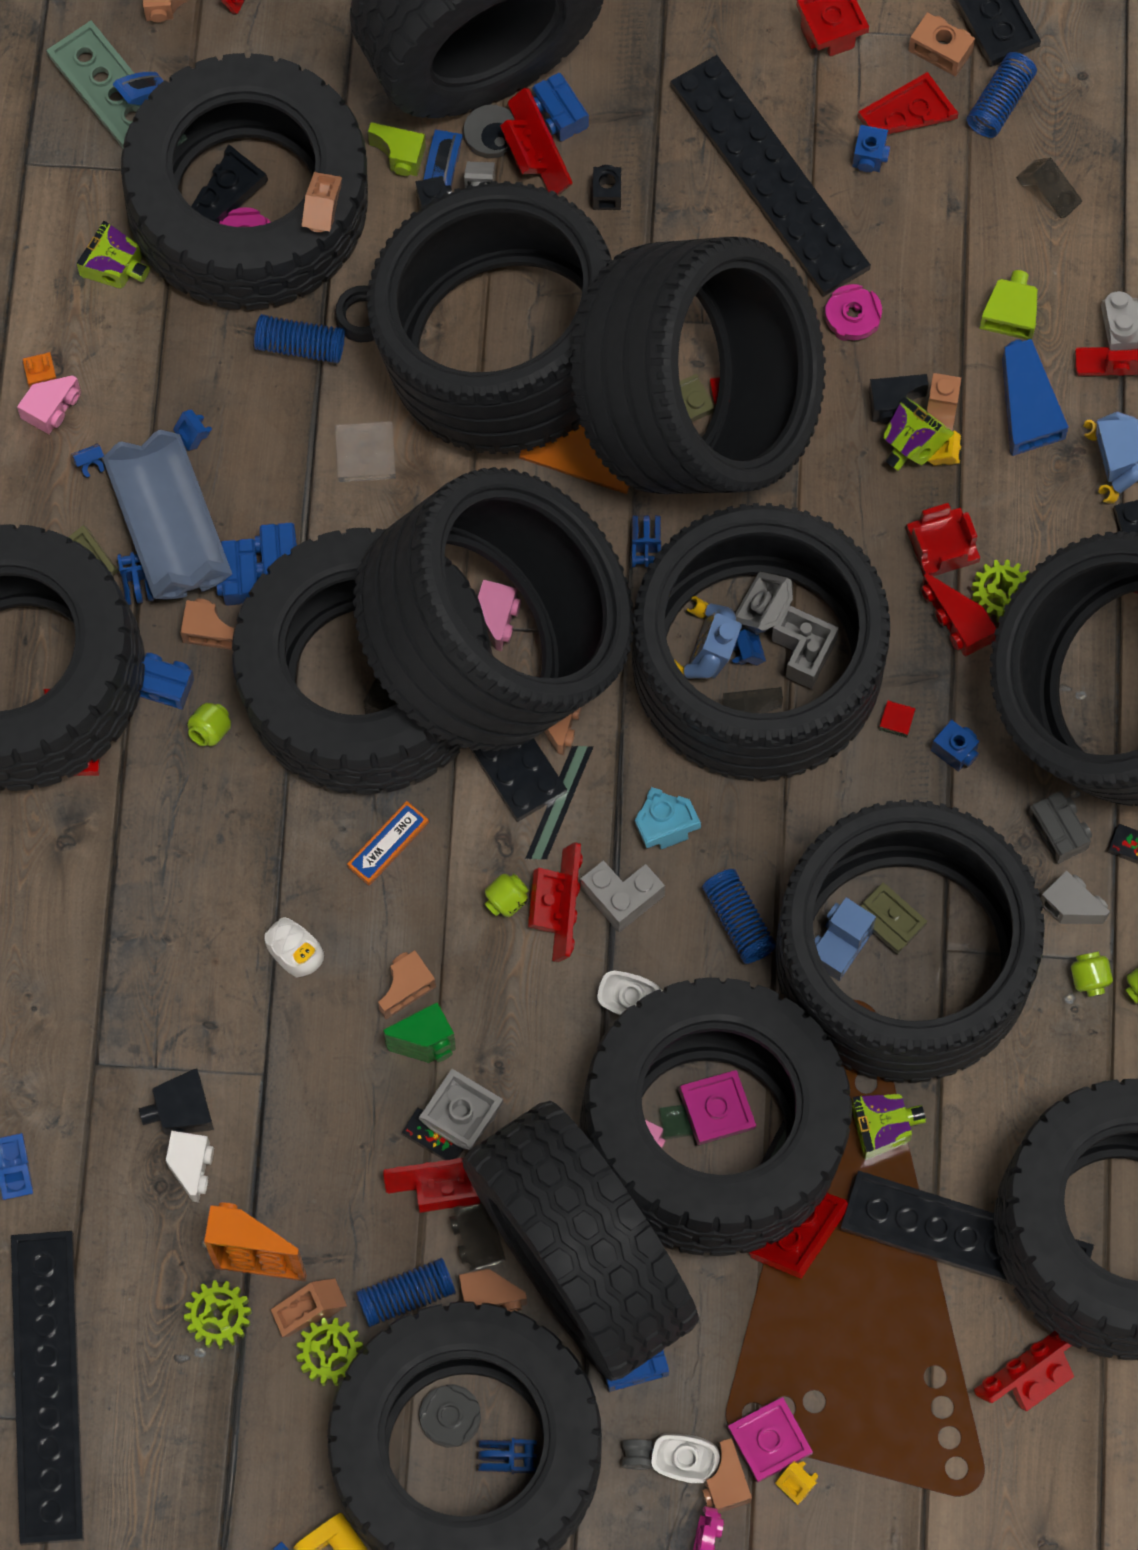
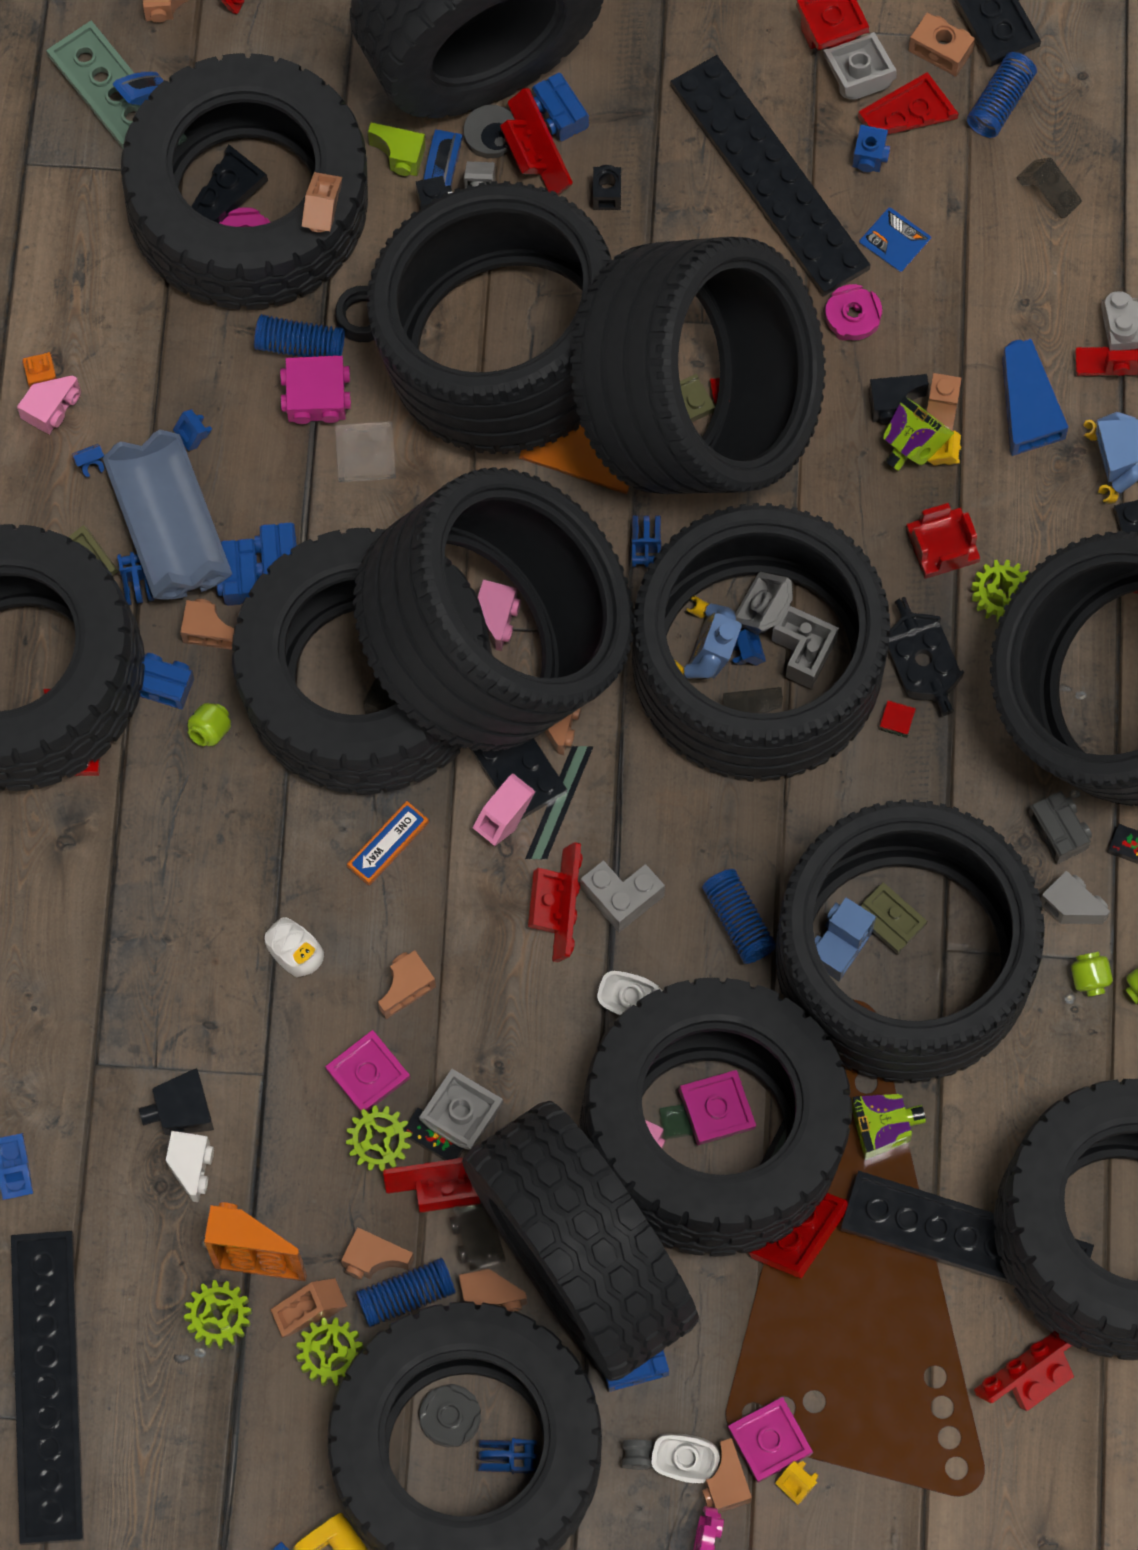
torso [77,221,150,288] -> none
green slope [383,1003,456,1063] -> none
lime head [485,873,529,917] -> none
medium azure plate [635,787,701,849] -> none
red slope [920,573,996,657] -> none
blue brick [931,720,979,772] -> none
lime torso [979,270,1038,340] -> none
none -> dark pink brick [280,355,351,424]
none -> dark pink plate [325,1030,410,1114]
none -> nougat arch [341,1227,414,1280]
none -> lime gear [346,1105,412,1171]
none -> bright pink slope [473,774,536,846]
none -> light grey slope [823,32,897,100]
none -> blue sticker [859,207,931,272]
none -> black plate [889,597,964,716]

